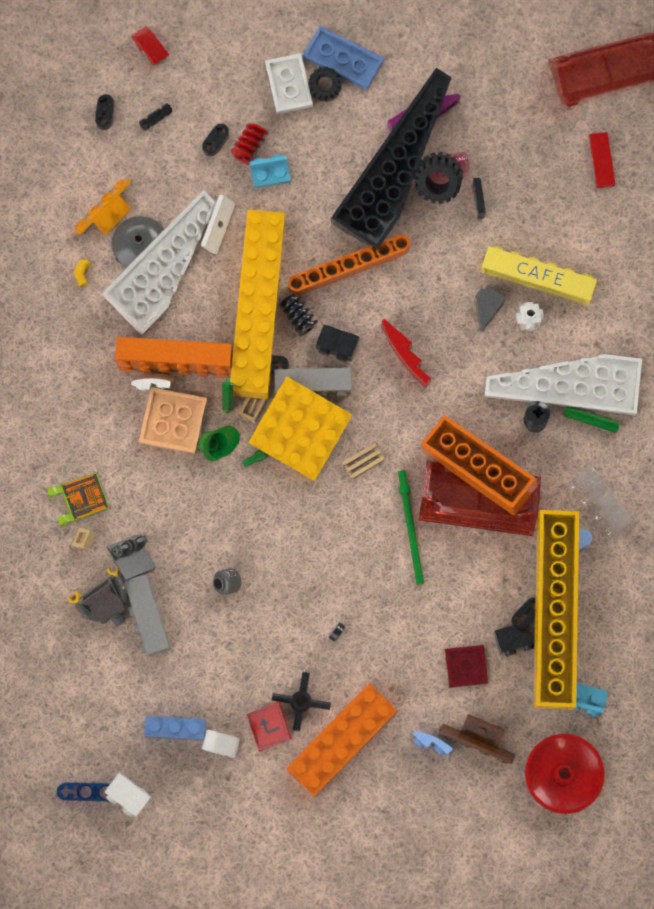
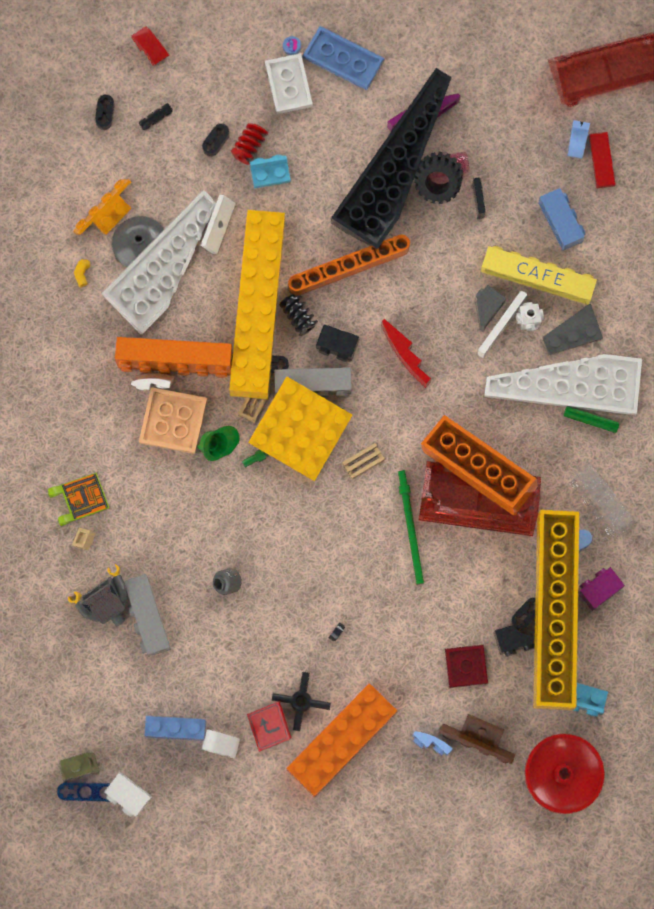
dark grey hinge [106,534,156,581] -> none
green axle [222,379,234,413] -> none
black tyre [308,66,342,102] -> none
black piece [523,401,550,433] -> none
none -> olive torso [58,753,100,783]
none -> medium blue tile [283,36,301,55]
none -> white tile [477,291,527,358]
none -> medium blue brick [538,188,585,251]
none -> dark grey wing [543,303,603,355]
none -> light blue leg [567,120,590,159]
none -> magenta brick [578,567,625,611]

